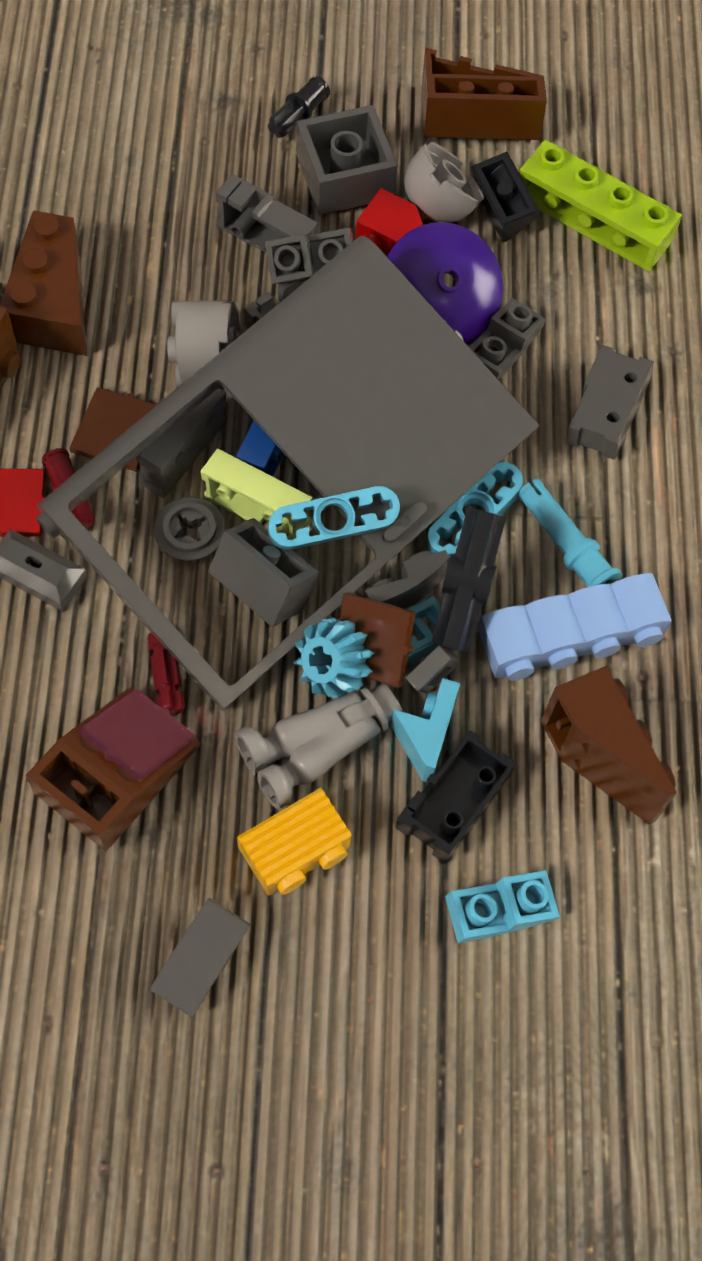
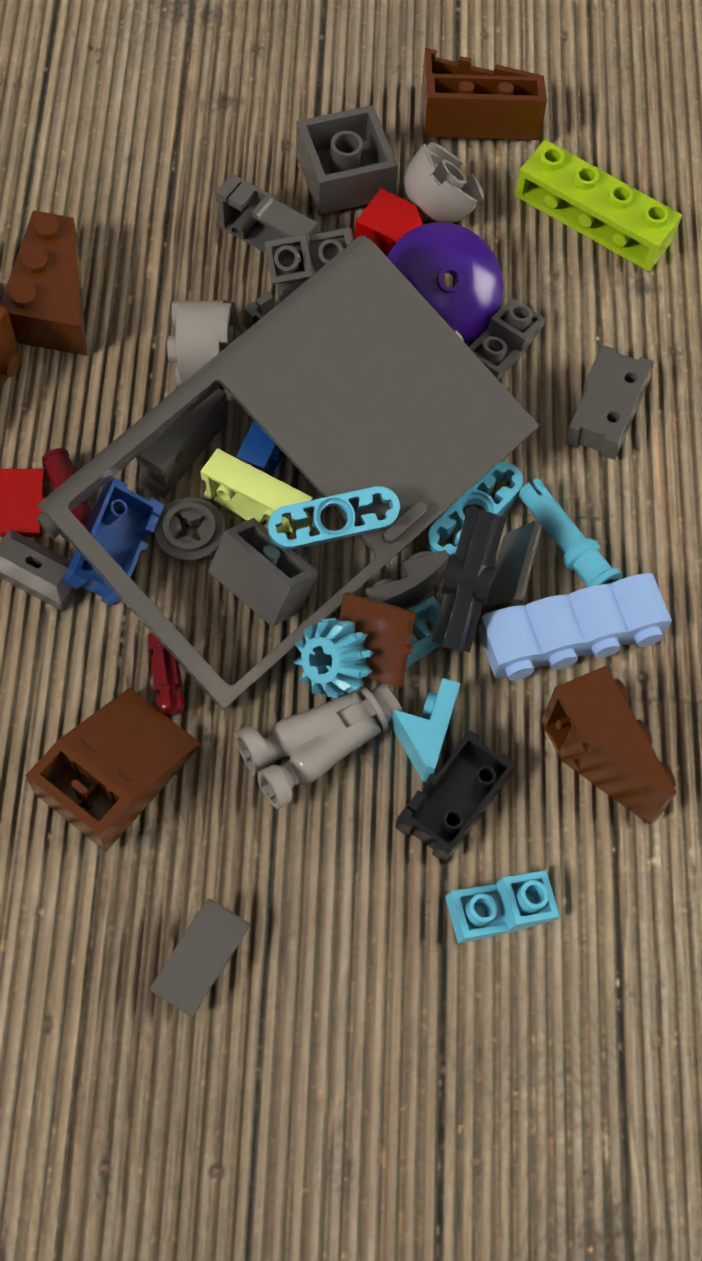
reddish brown piece [69,387,157,472] -> none
clear pink piece [80,688,195,782] -> none
yellow brick [237,787,352,896] -> none
black axle [268,76,330,138] -> none
dark grey tile [406,646,461,693] -> none
black slope [471,151,540,243] -> none
none -> blue piece [62,477,165,606]
none -> dark grey slope [484,521,542,613]

